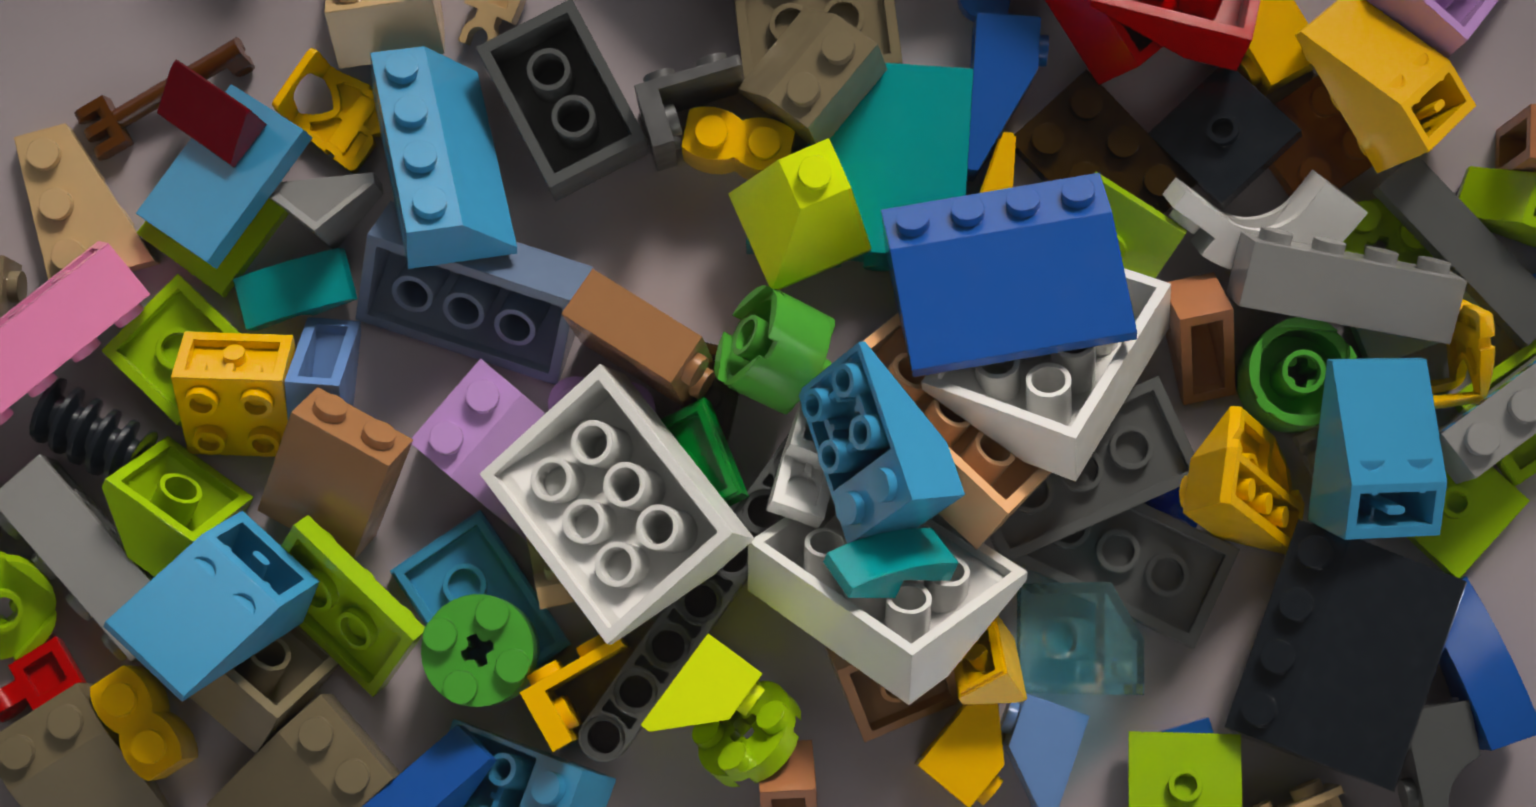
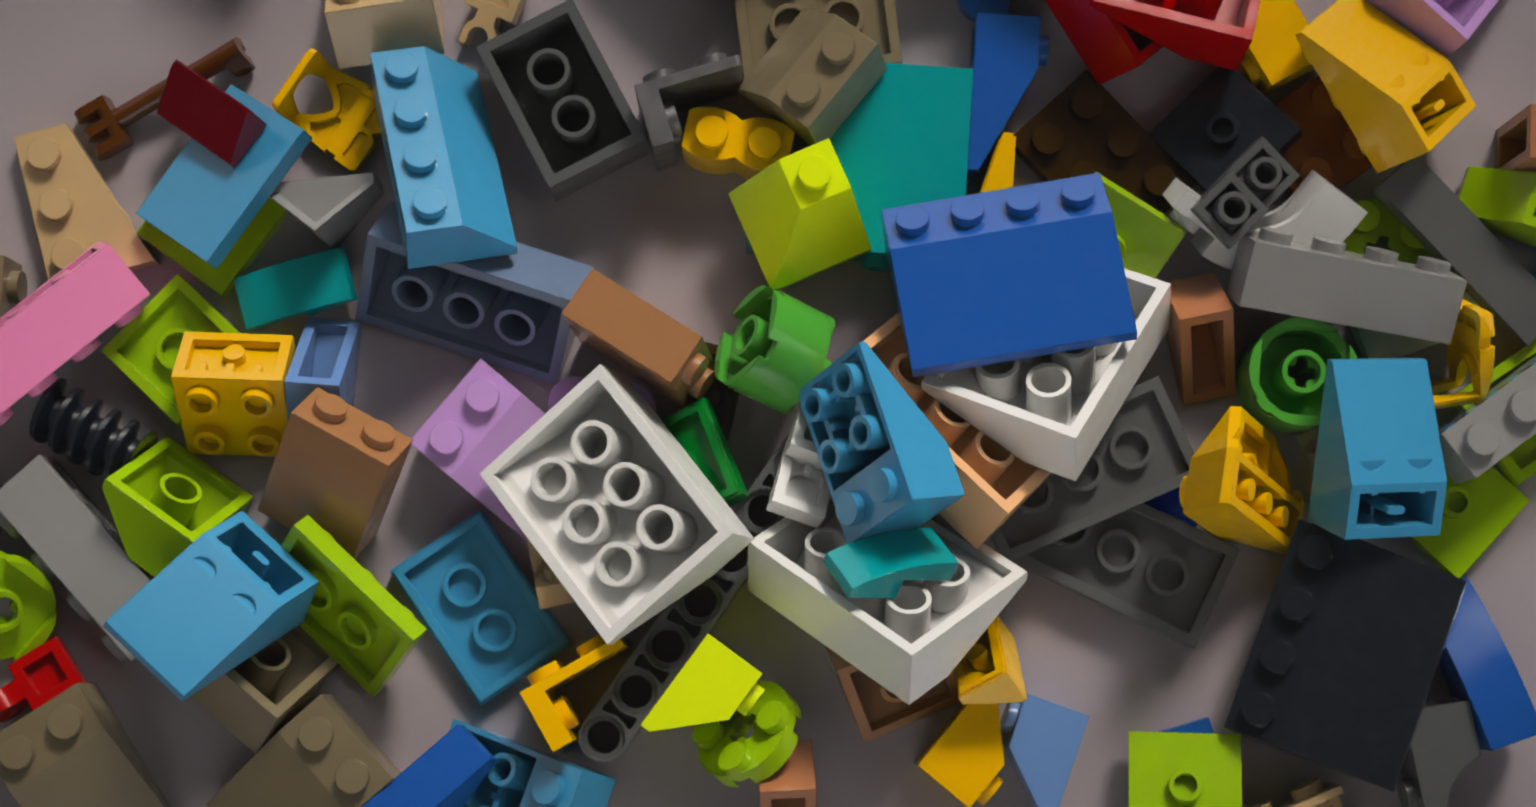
yellow brick [90,665,198,781] -> none
bright green brick [421,594,540,707] -> none
clear light blue slope [1017,582,1144,695] -> none
none -> dark grey slope [1190,136,1300,249]

